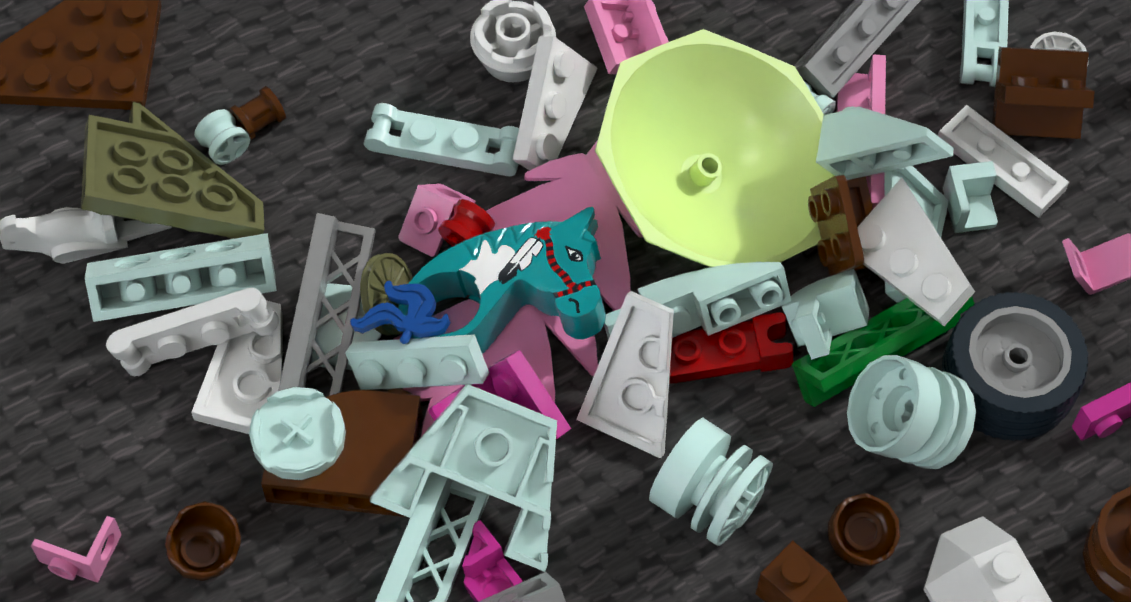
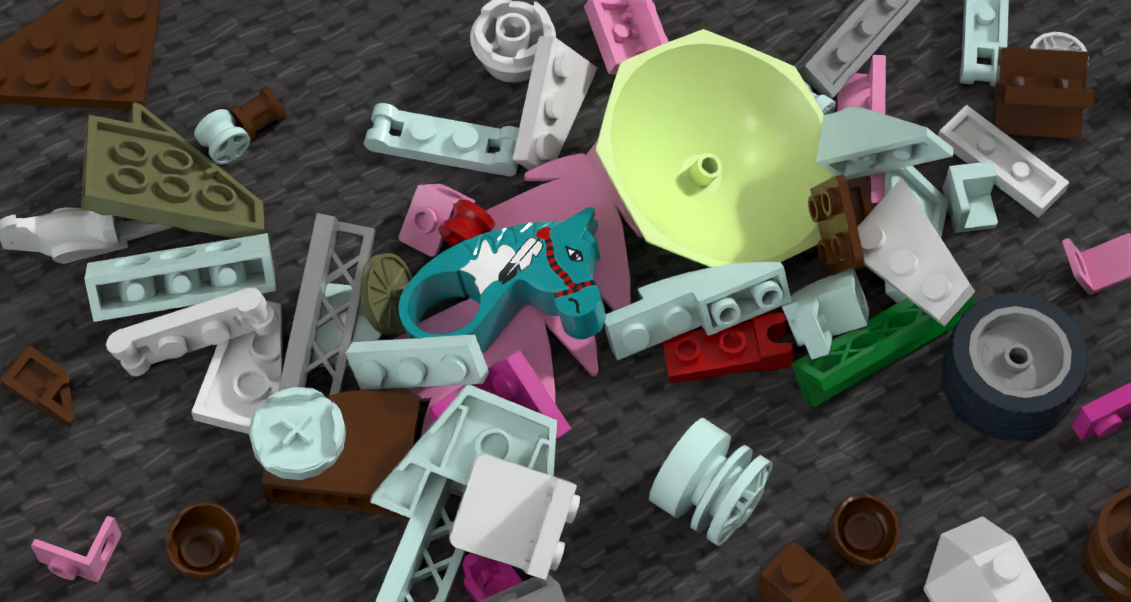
blue piece [350,281,451,344] -> none
white wing [576,291,674,458] -> none
light aqua wheel [847,355,976,469] -> none
none -> reddish brown slope [0,345,75,427]
none -> white bracket [449,454,580,580]

